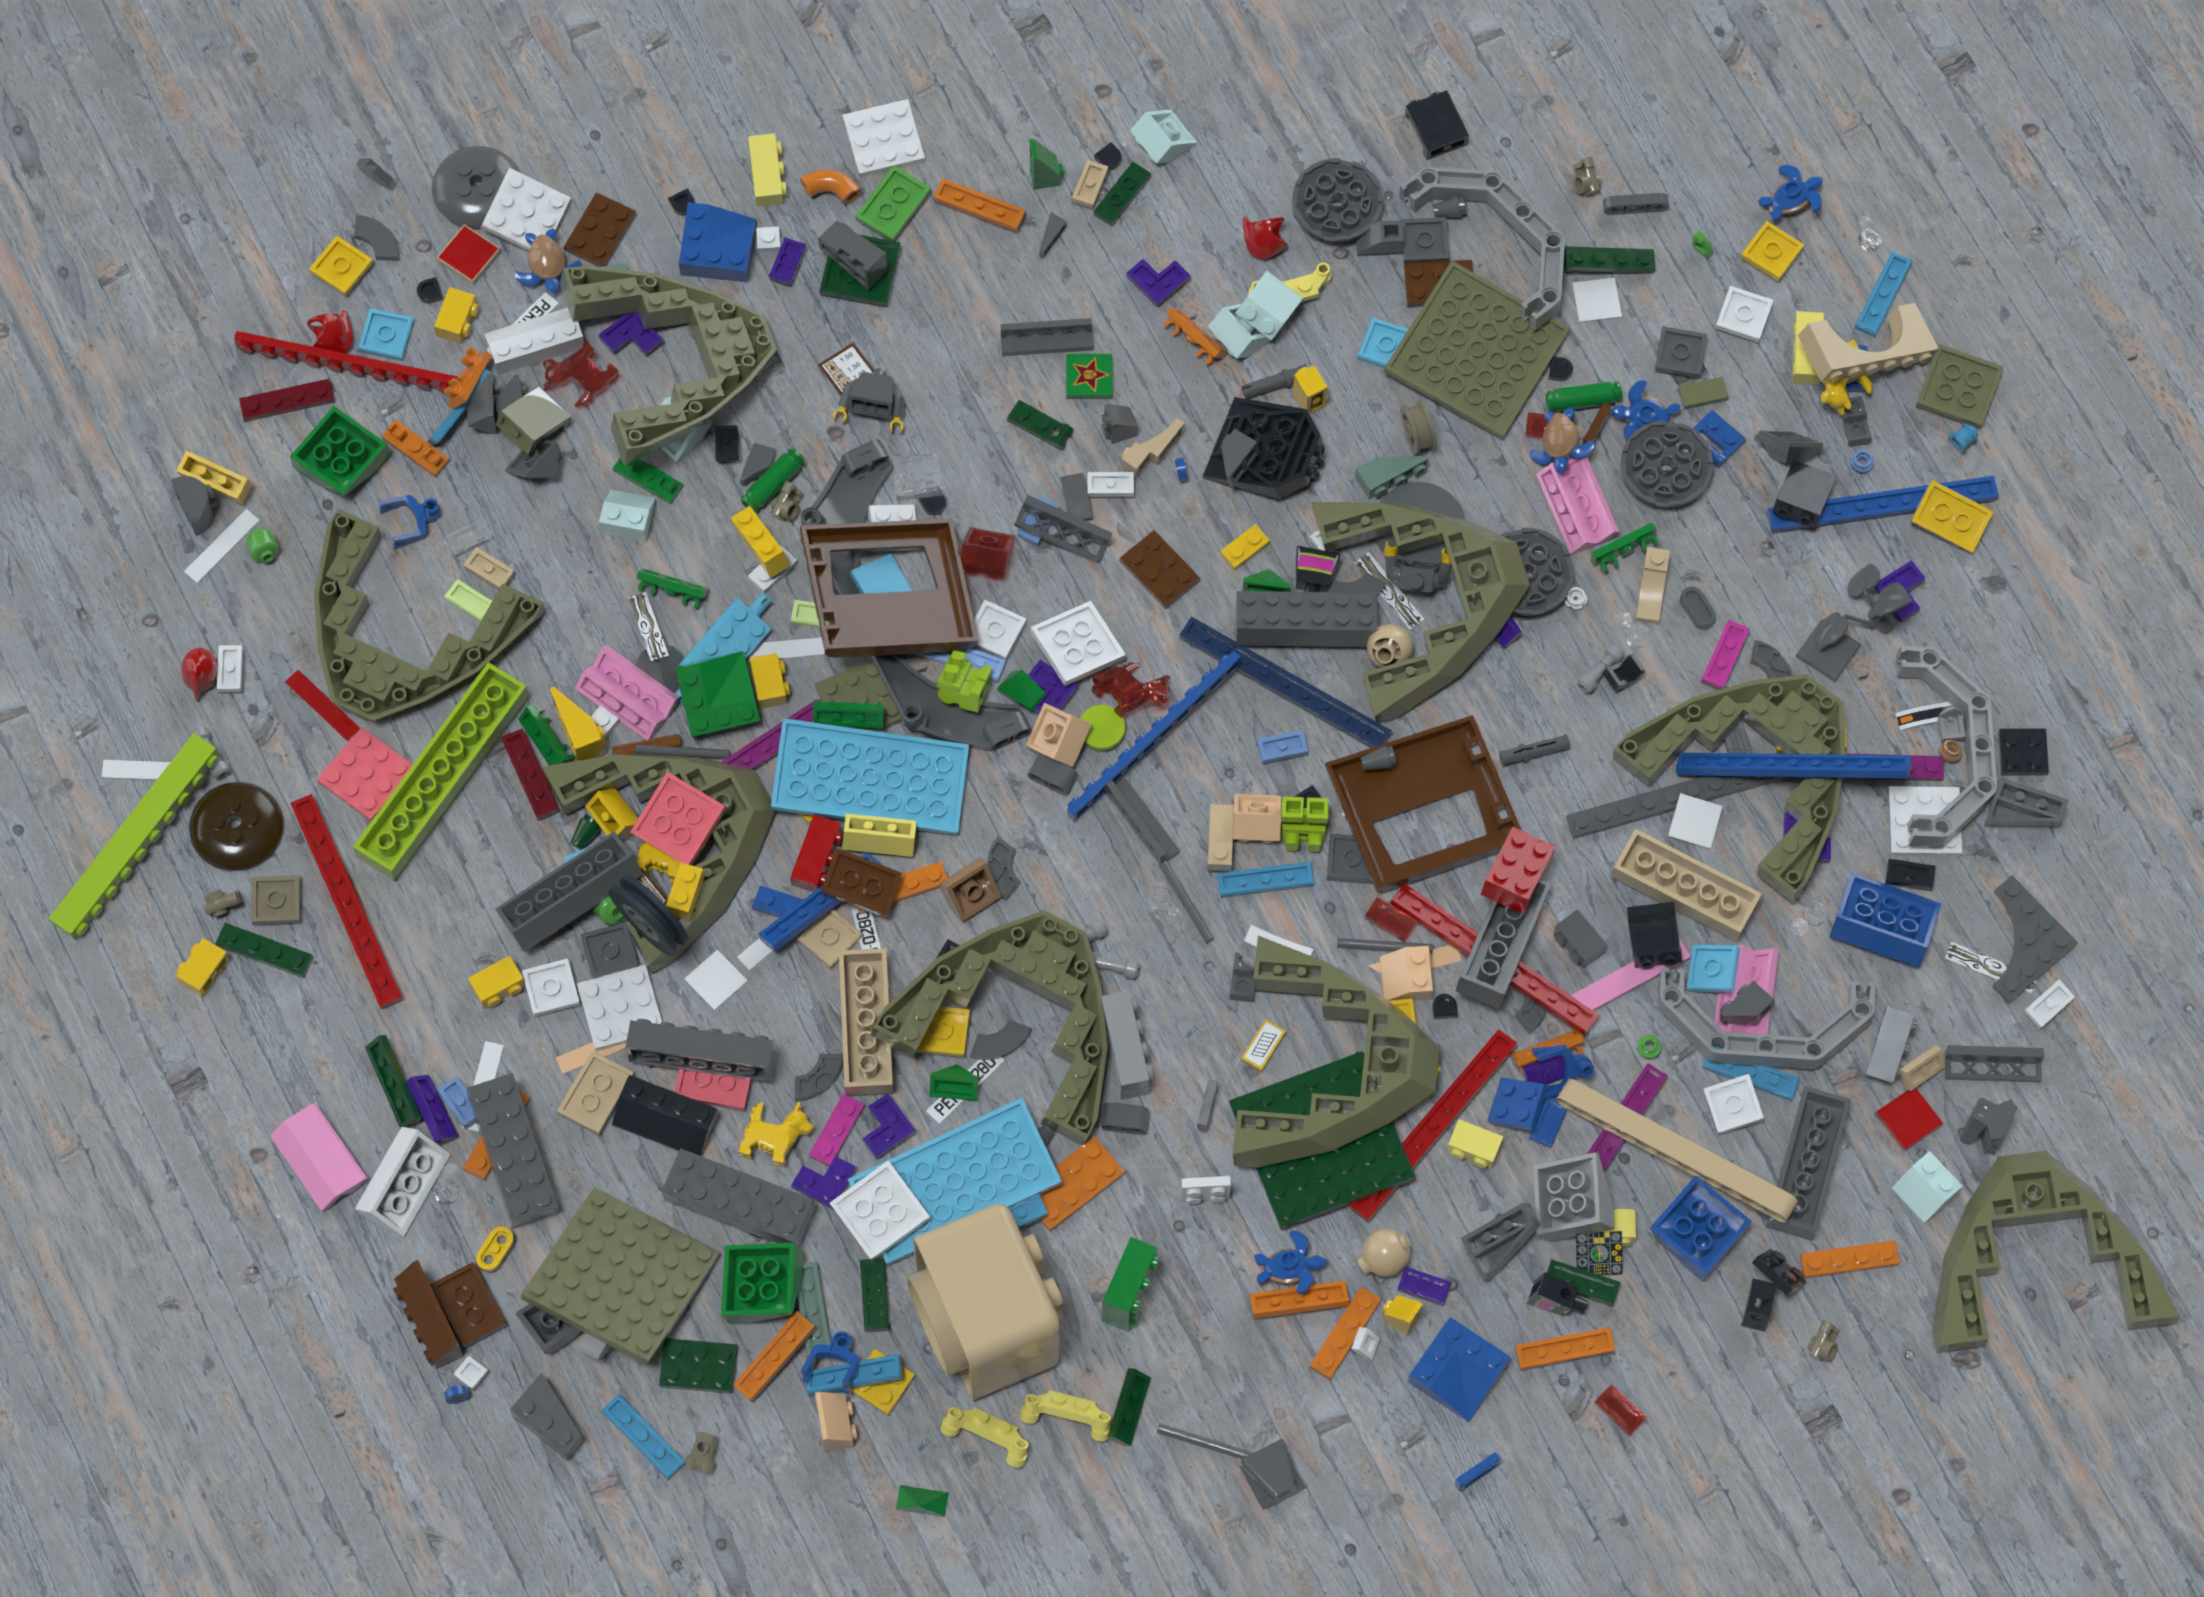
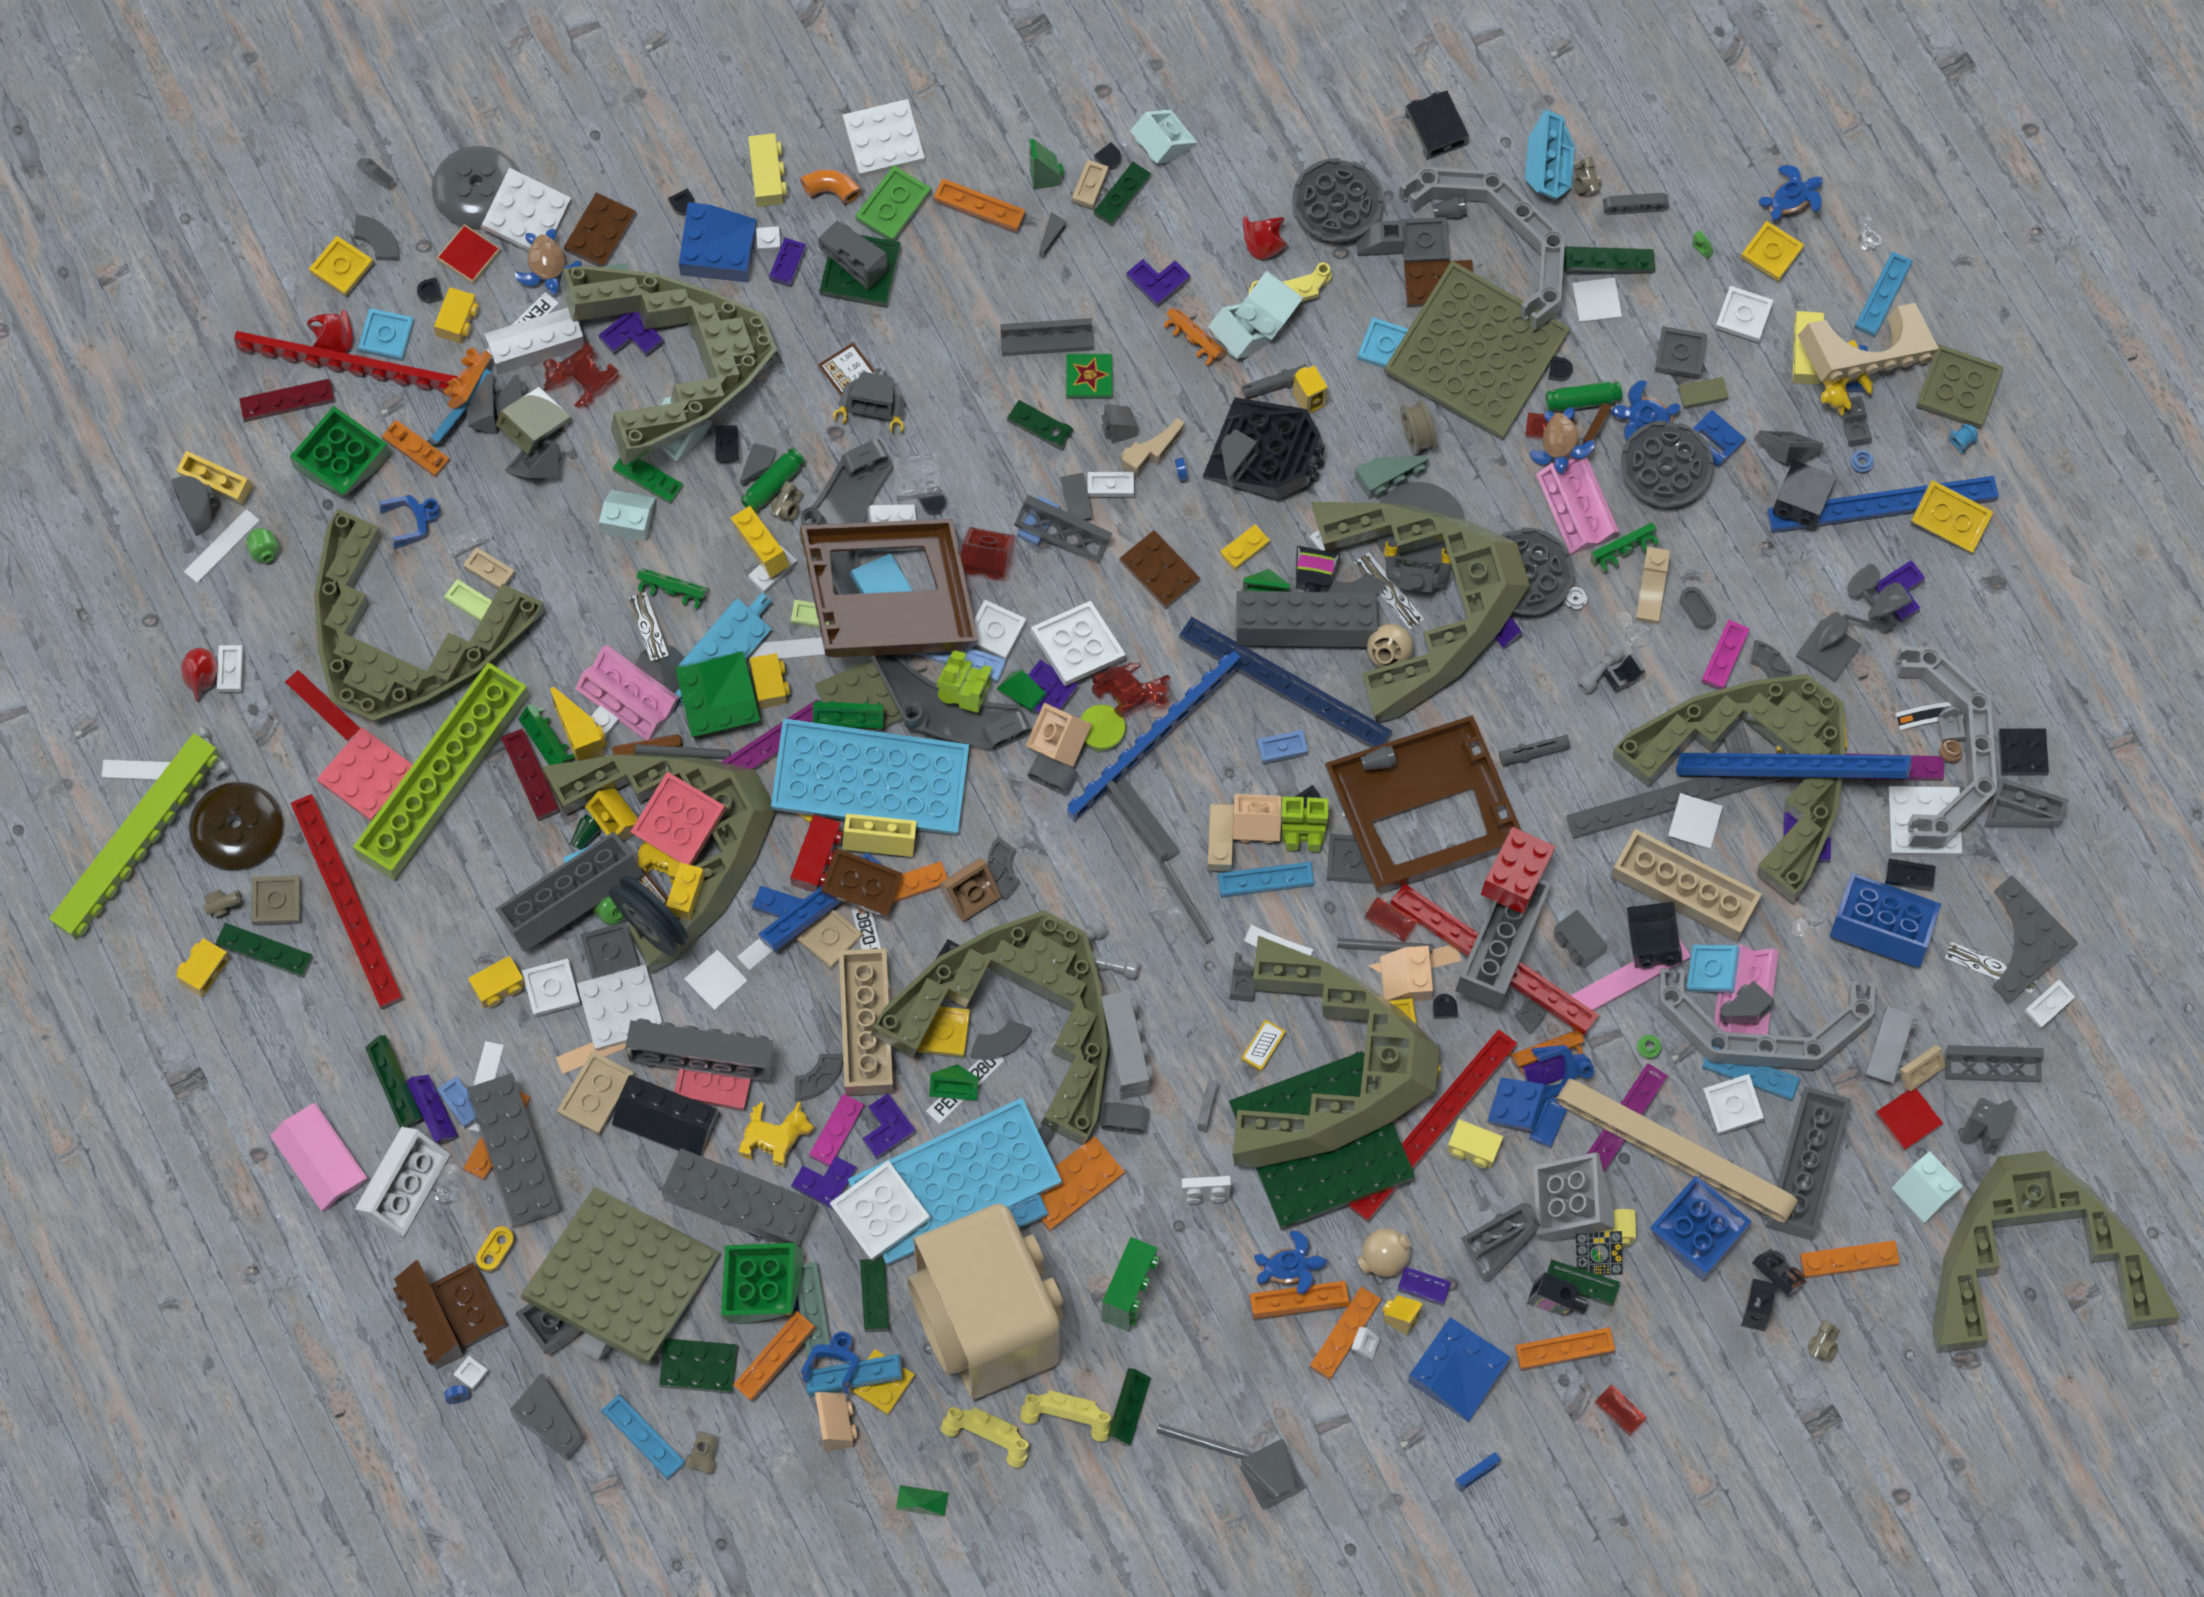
none -> medium azure wedge [1525,110,1575,199]

